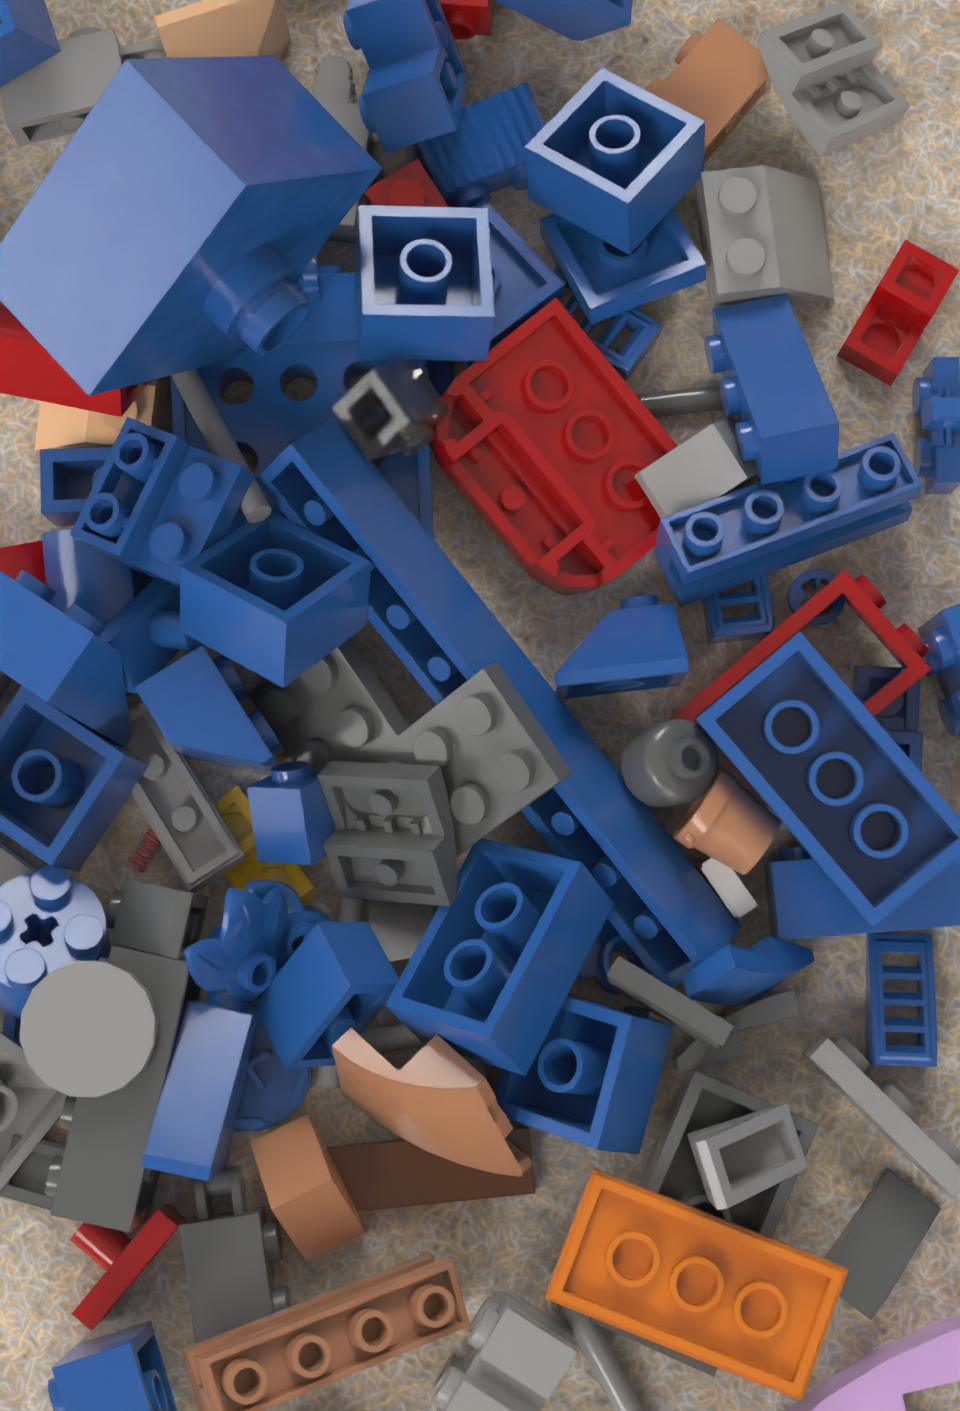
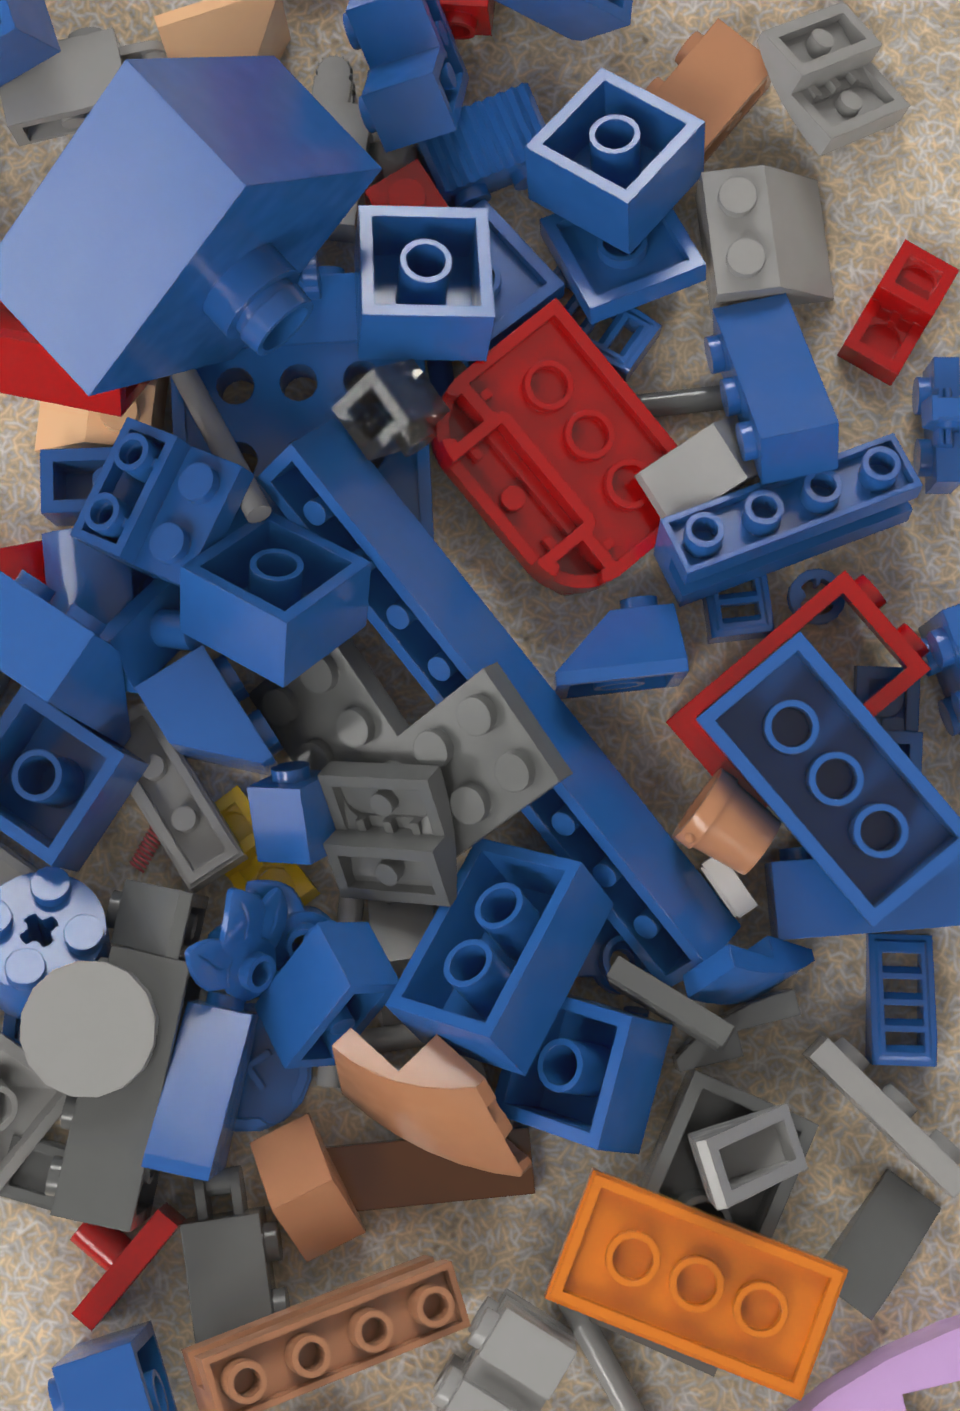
dark grey head [621,719,718,807] -> none

